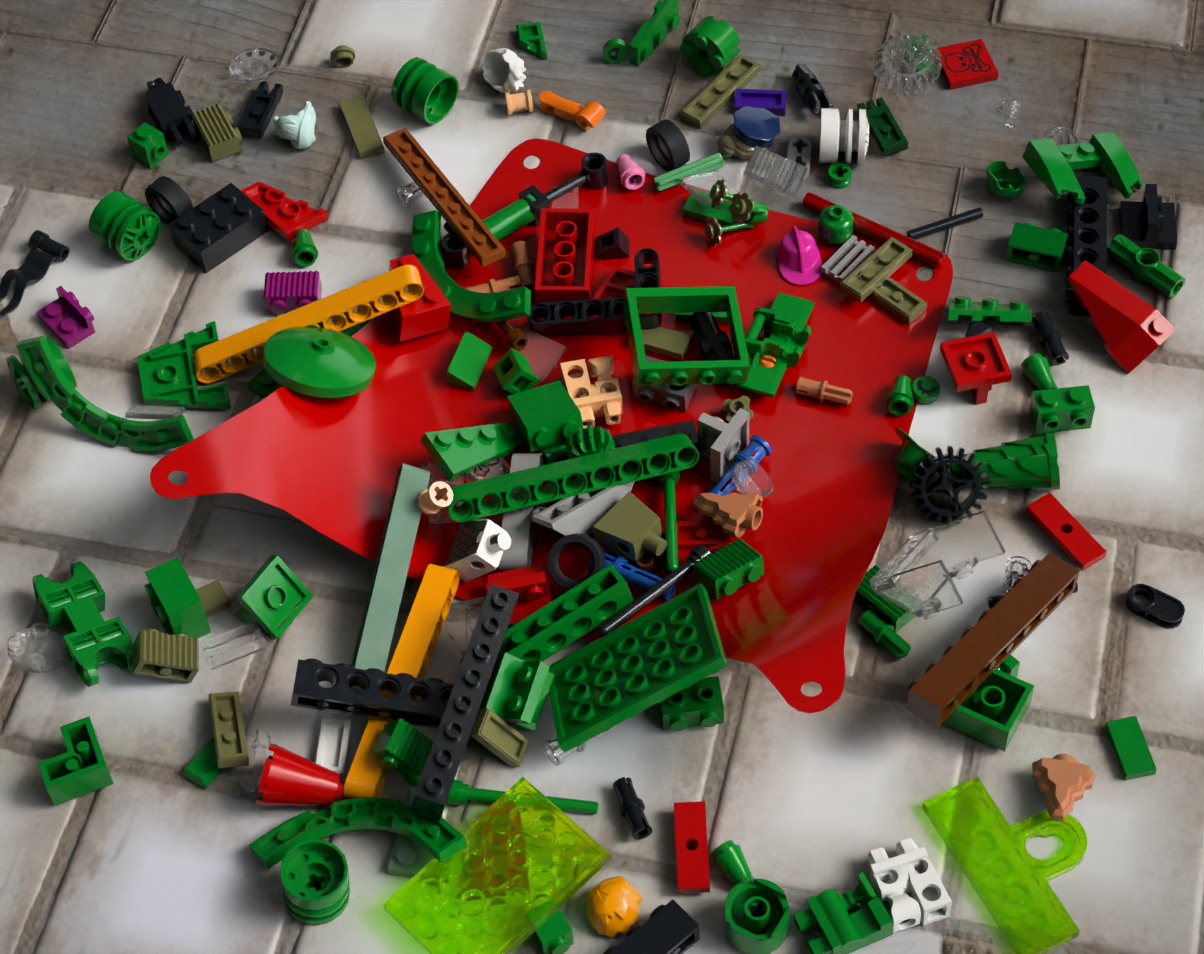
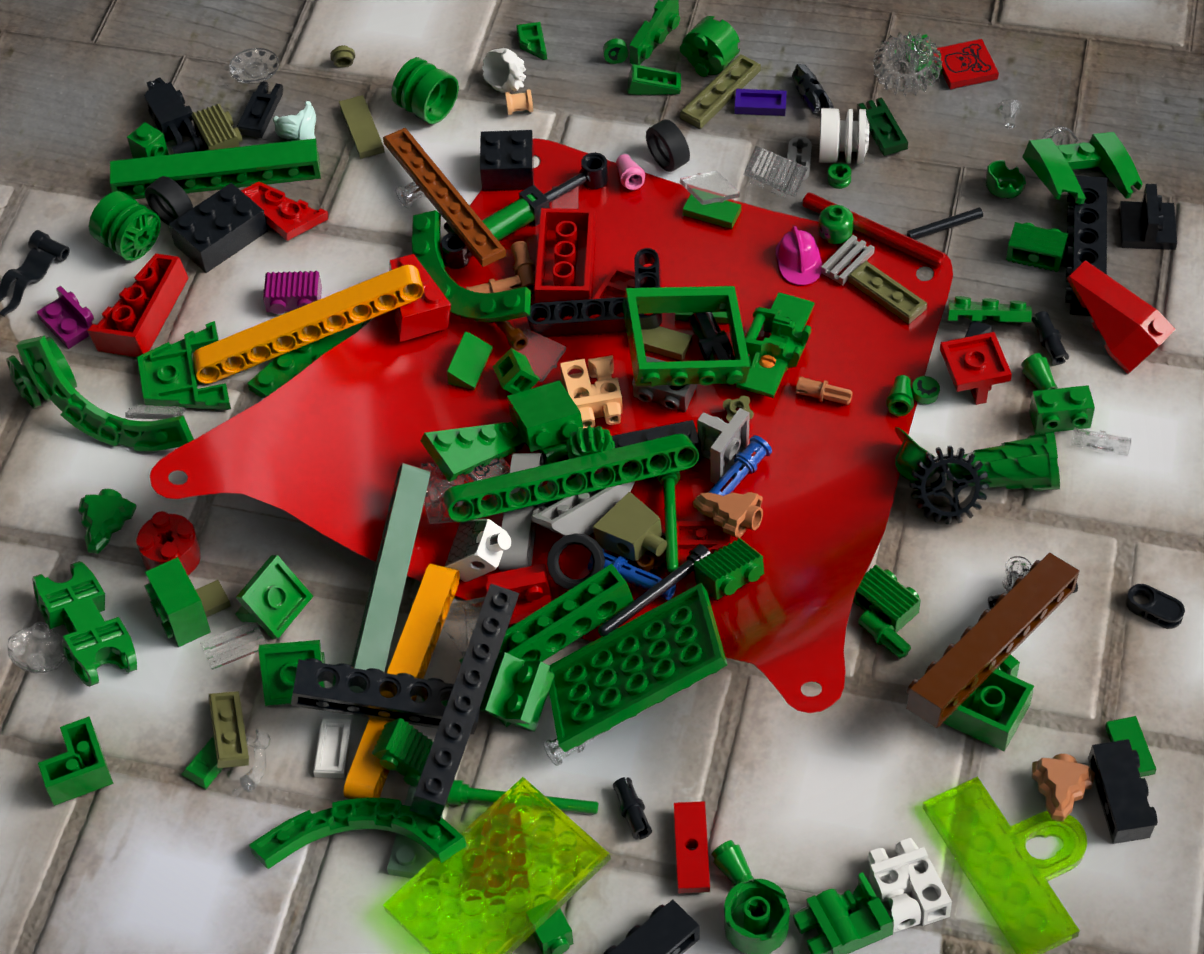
olive brick [132,629,199,682] -> none
red cone [256,743,345,806] -> none
green dish [262,326,376,398] -> none
green wheel [280,839,350,925] -> none
green cone [292,229,318,267] -> none
light nougat bush [417,481,453,515] -> none
olive tile [471,708,529,768] -> none
orange piece [539,91,606,132] -> none
light orange hair [585,876,642,938] -> none
slope [596,227,630,259] -> none
axle [653,153,724,192] -> none
green brick [659,676,724,731] -> none
olive plant [704,179,768,246] -> none
dark blue piece [717,106,781,159] -> none
clear hair [732,458,774,499] -> none
olive tile [840,237,913,303] -> none
clear windscreen [869,510,1006,619] -> none
red tile [1026,492,1107,571] -> none
green piece [1107,234,1186,298] -> none
none -> green rock [78,489,137,554]
none -> red wedge [87,253,189,357]
none -> green brick [110,138,321,199]
none -> red brick [136,511,201,575]
none -> black pin [171,136,206,154]
none -> green bracket [258,640,325,706]
none -> black brick [480,130,534,191]
none -> green slope [628,64,681,95]
none -> clear pin [1071,427,1132,456]
none -> black brick [1088,739,1158,844]

